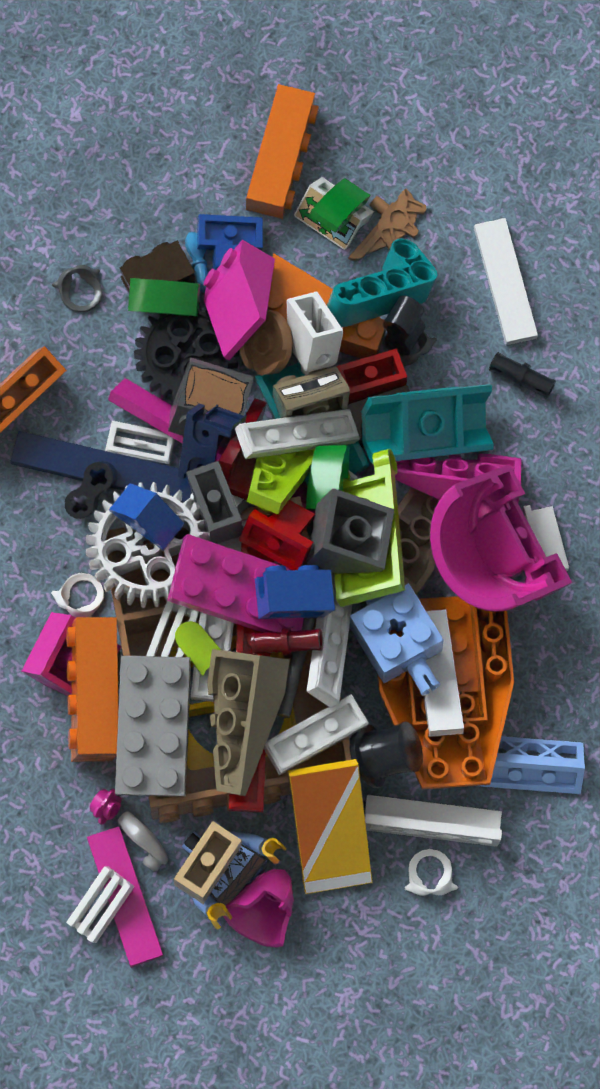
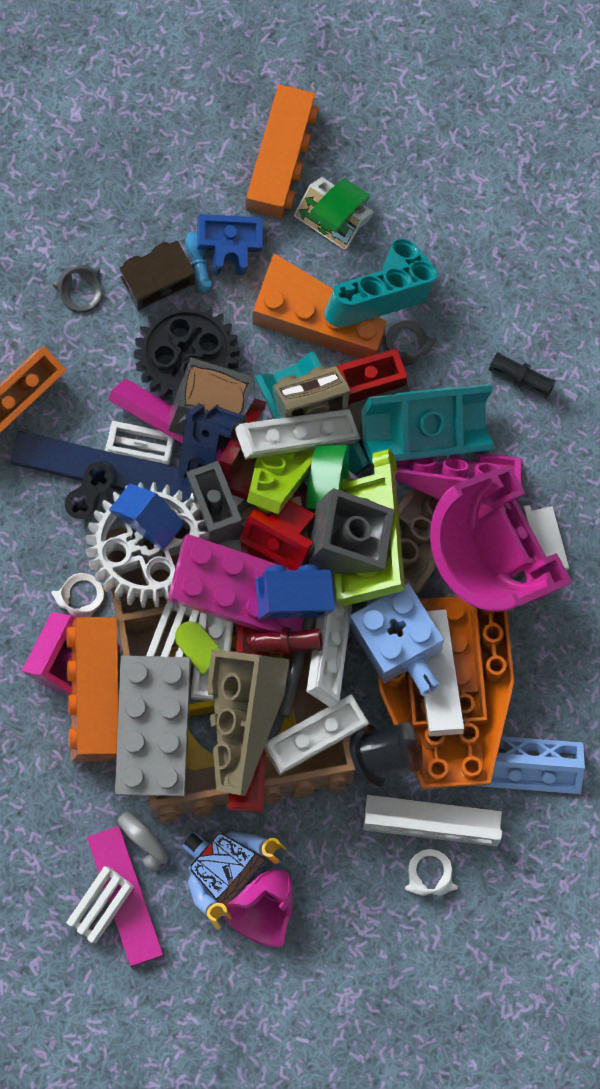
dark pink plate [90,789,122,825] -> none
green slope [128,278,200,317] -> none
tan brick [174,821,242,904] -> none
dark pink slope [203,240,275,361] -> none
medium nougat tile [240,309,293,375] -> none
white torso [287,292,343,375] -> none
tile [288,759,373,894] -> none
medium nougat piece [348,188,426,261] -> none
black axle [383,296,426,355] -> none
white tile [474,218,538,345] -> none

